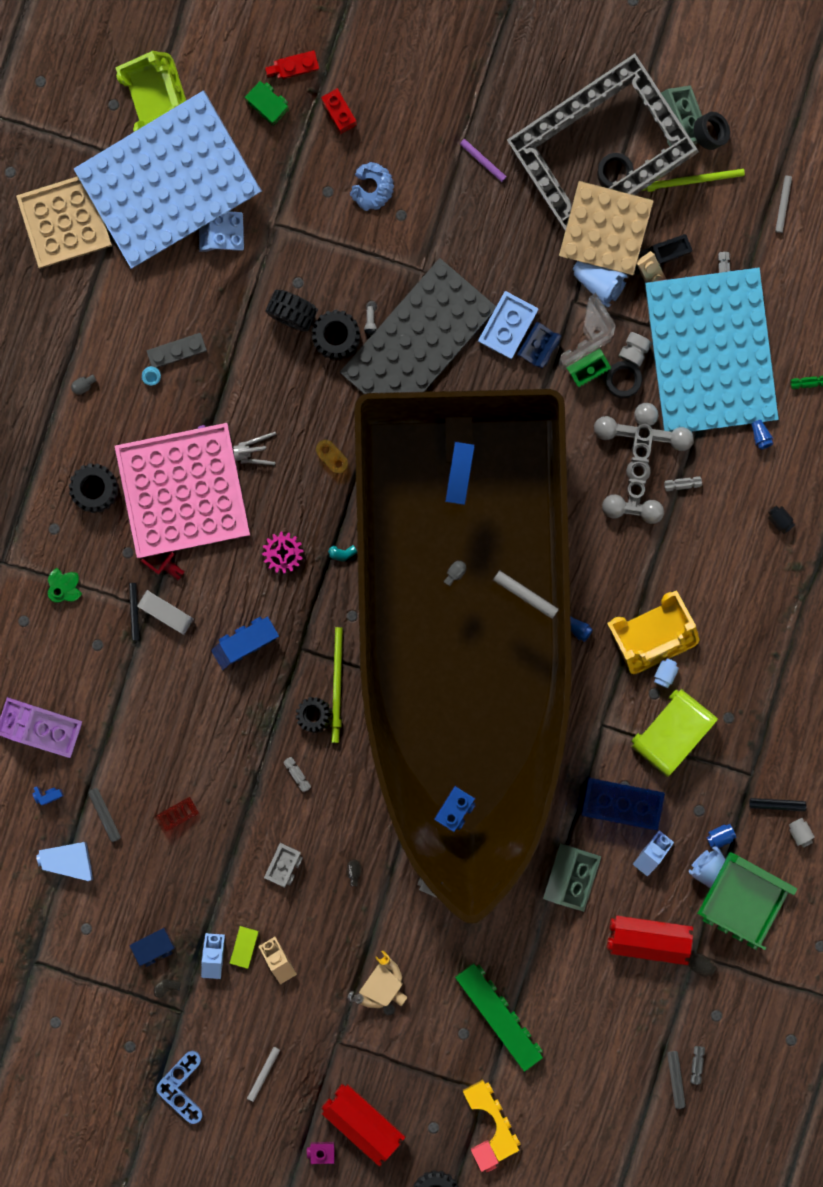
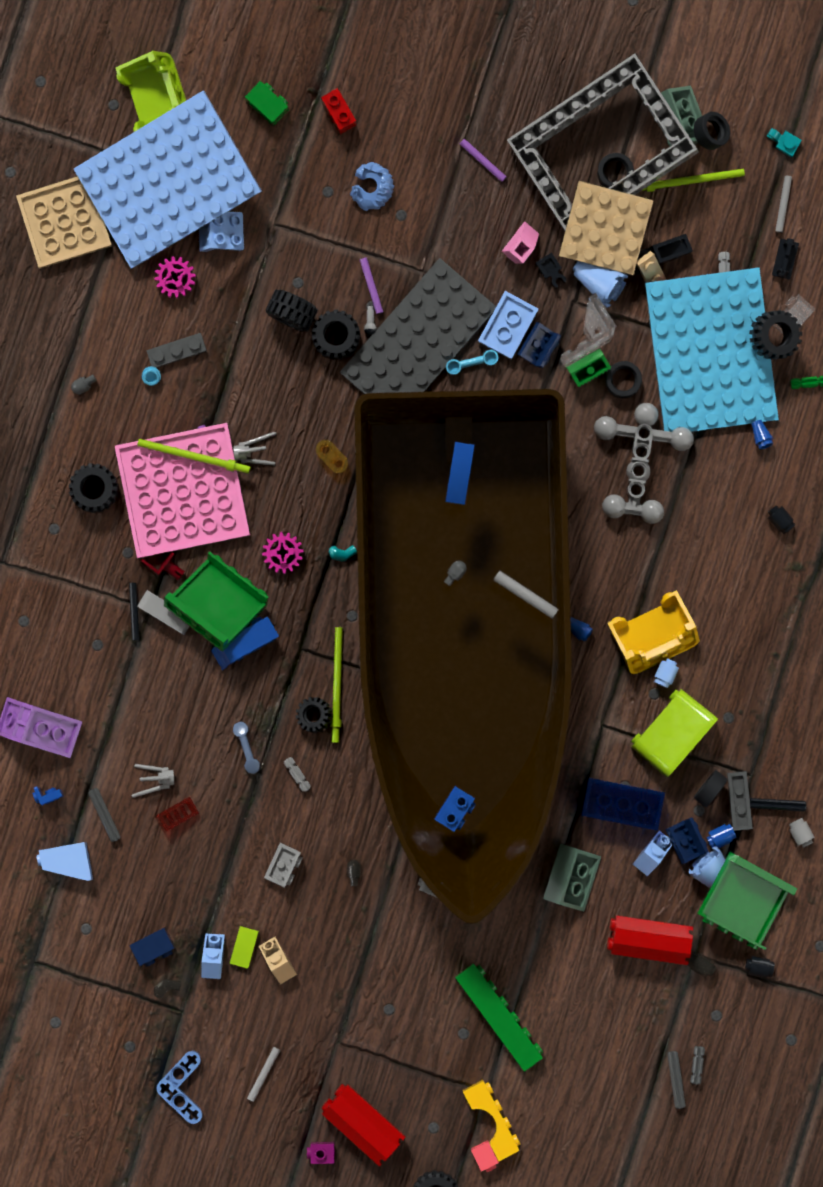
green plate [47,568,82,603] -> none
red hinge [265,50,319,79] -> none
tan torso [348,951,407,1008] -> none
light grey wheel [618,332,652,367] -> none
light grey axle [664,477,702,491] -> none
none -> light grey plant [132,764,174,798]
none -> lime bar [137,439,251,474]
none -> dark pink gear [154,256,196,299]
none -> green panel [164,552,268,652]
none -> sand blue bar [233,722,260,774]
none -> medium lavender bar [360,258,383,314]
none -> medium azure bar [446,350,498,375]
none -> bright pink slope [501,222,539,264]
none -> black plate [535,252,566,289]
none -> dark blue bracket [665,817,708,864]
none -> black tyre [694,770,728,807]
none -> dark grey plate [727,771,753,831]
none -> black brick [745,956,775,978]
none -> black tyre [749,310,803,359]
none -> teal plate [766,128,802,157]
none -> black hinge [772,238,799,280]
none -> clear brick [773,294,816,334]

